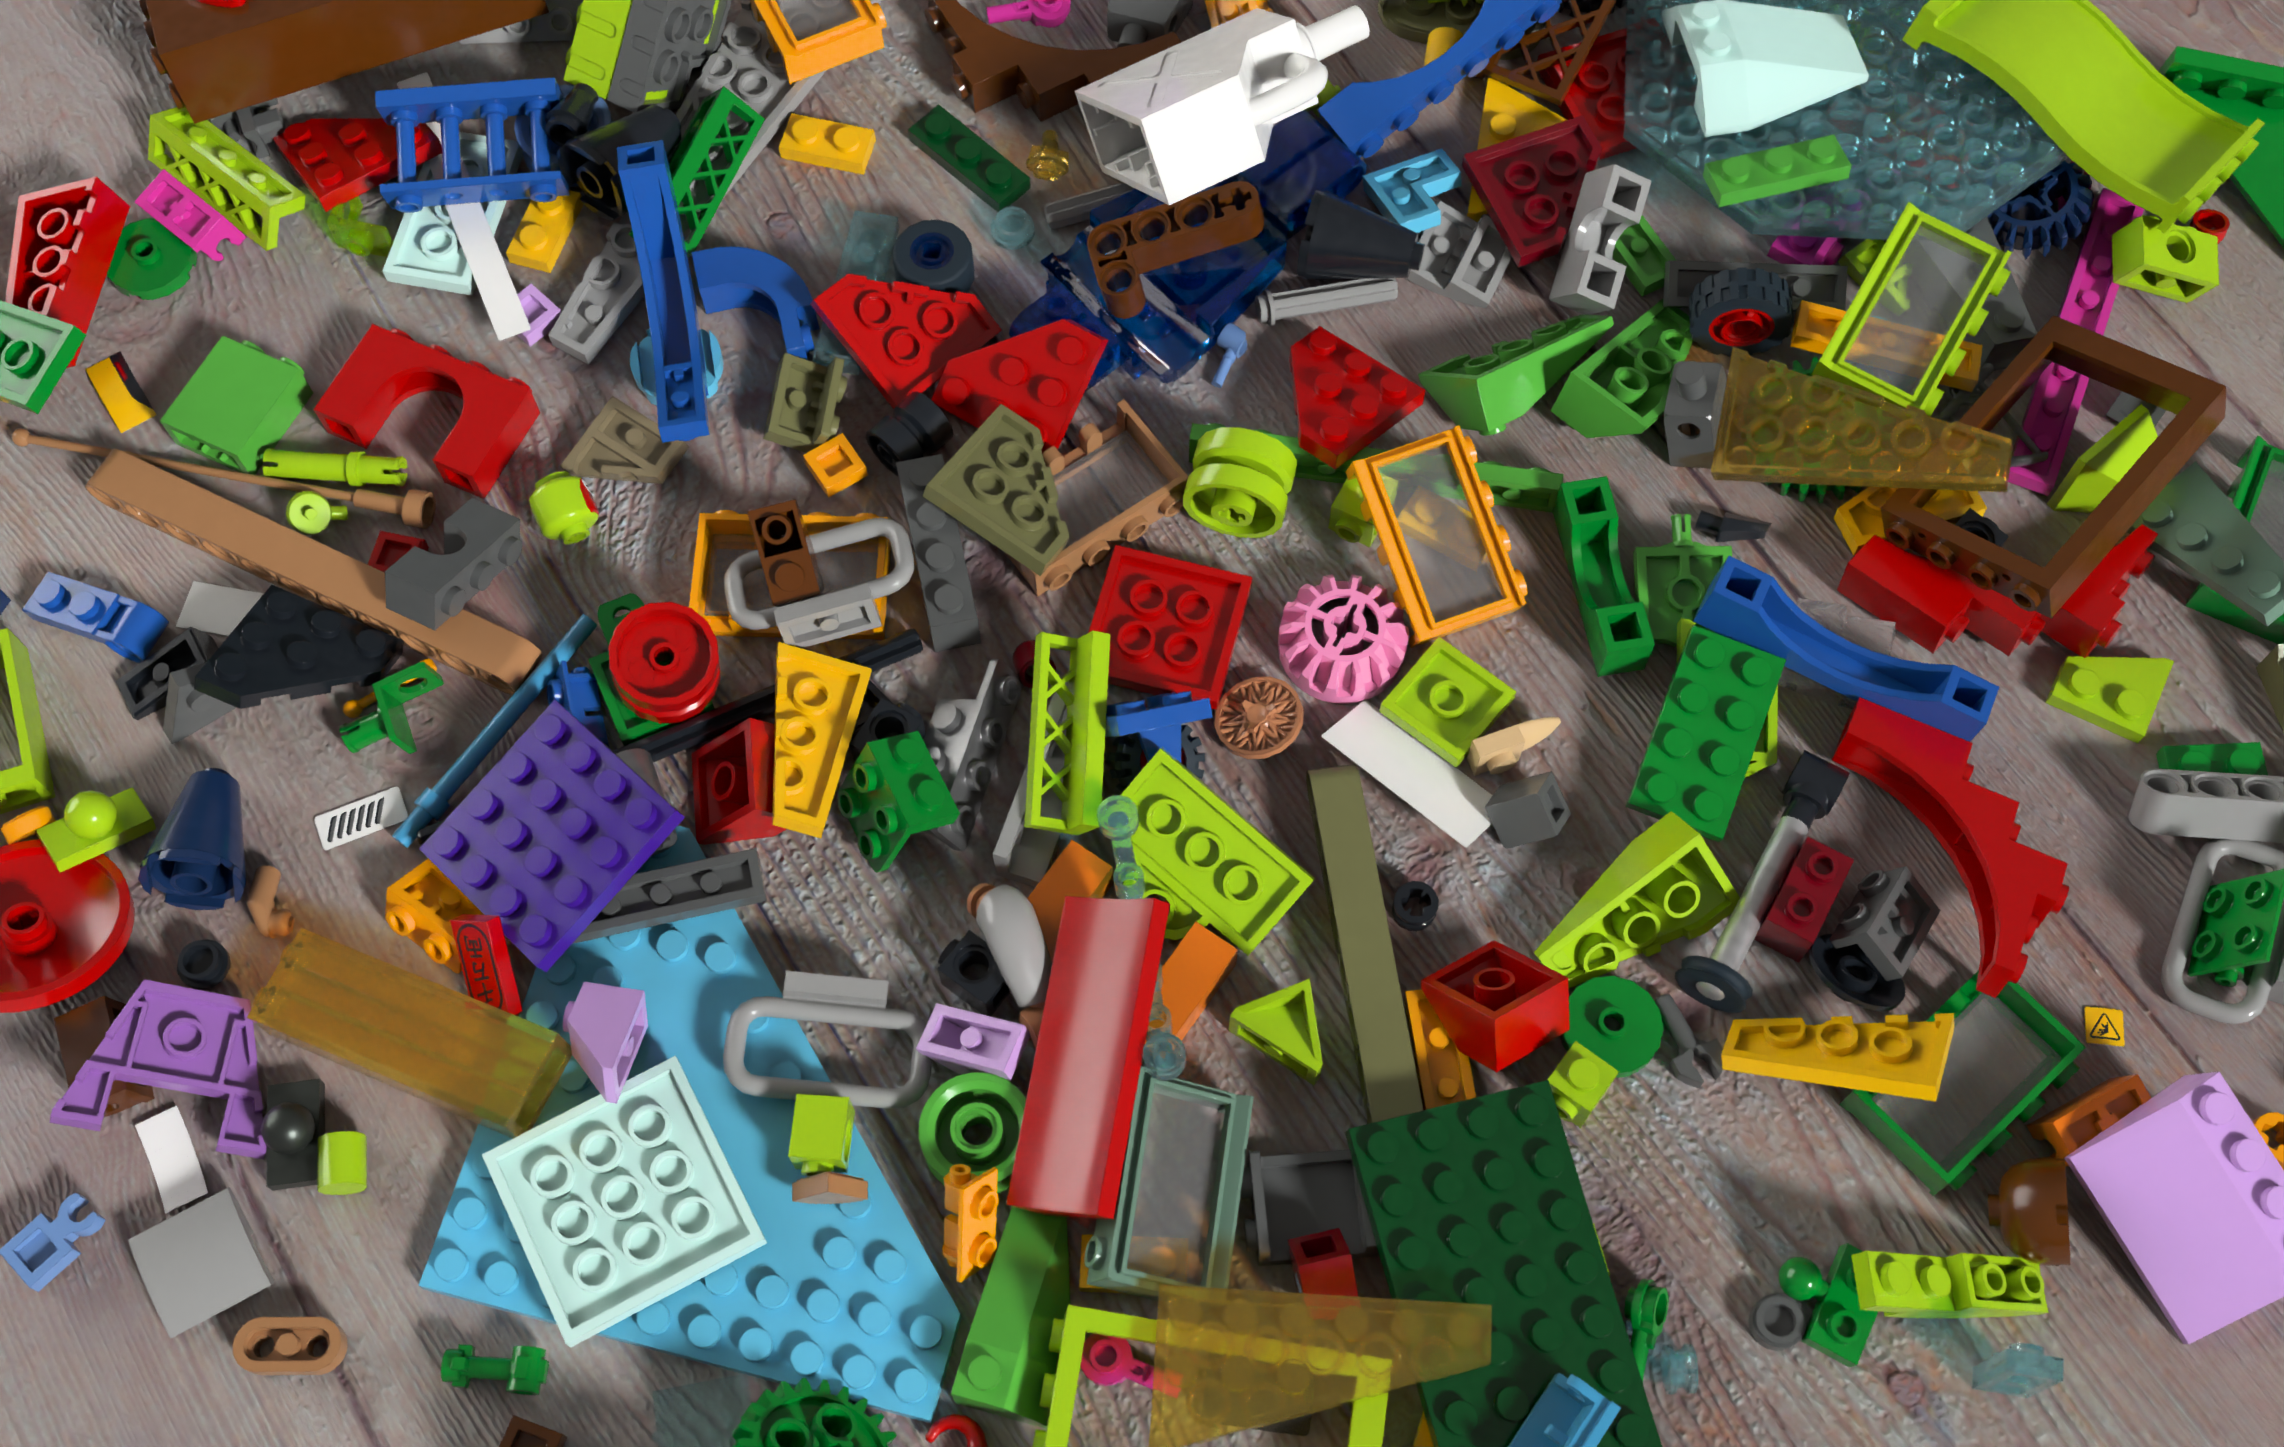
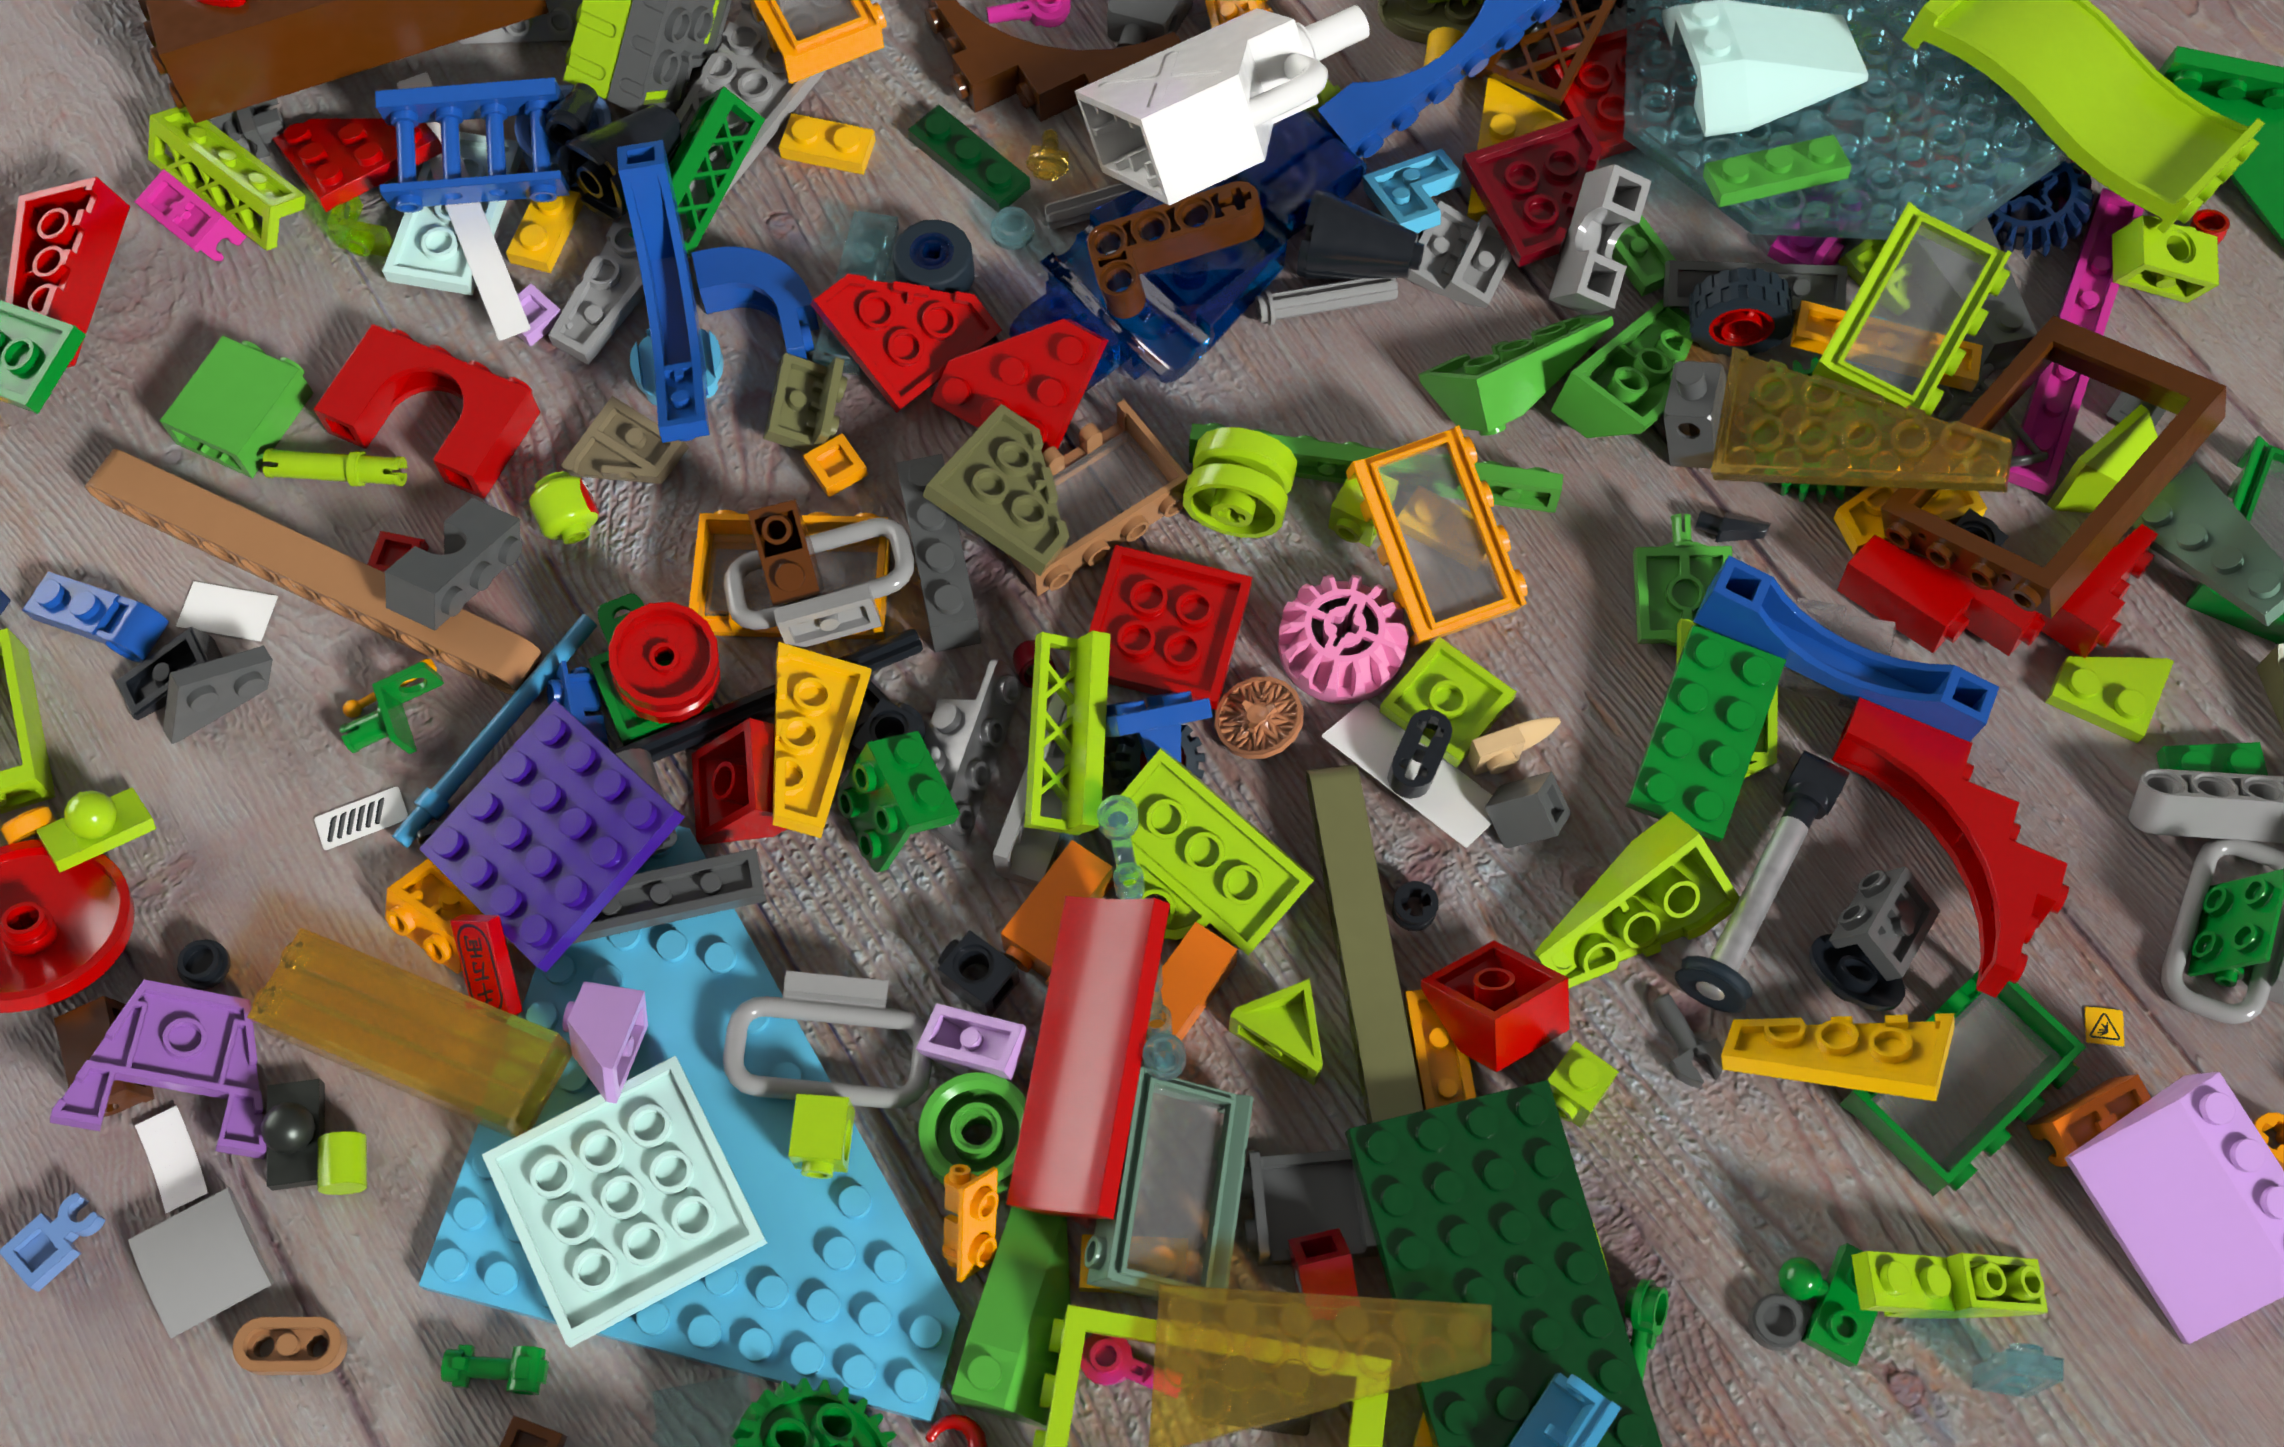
medium nougat piece [12,428,436,529] -> none
yellow sticker [85,351,157,433] -> none
green plate [107,218,198,300] -> none
dark blue cone [138,768,246,910] -> none
black plate [194,584,404,709] -> none
medium nougat arm [246,865,294,939] -> none
lime piece [286,491,347,535] -> none
medium nougat tile [792,1171,868,1204] -> none
black wheel [865,391,954,477] -> none
light grey piece [967,883,1052,1050] -> none
medium blue hand [1211,323,1247,388] -> none
red plate [1289,326,1425,470] -> none
green arch [1552,476,1655,677] -> none
green plate [1560,976,1664,1078] -> none
clear light blue bush [1660,1344,1698,1395] -> none
dark red brick [1754,837,1854,963] -> none
reddish brown cylinder [1988,1157,2071,1266] -> none
none -> black beam [1387,709,1453,799]

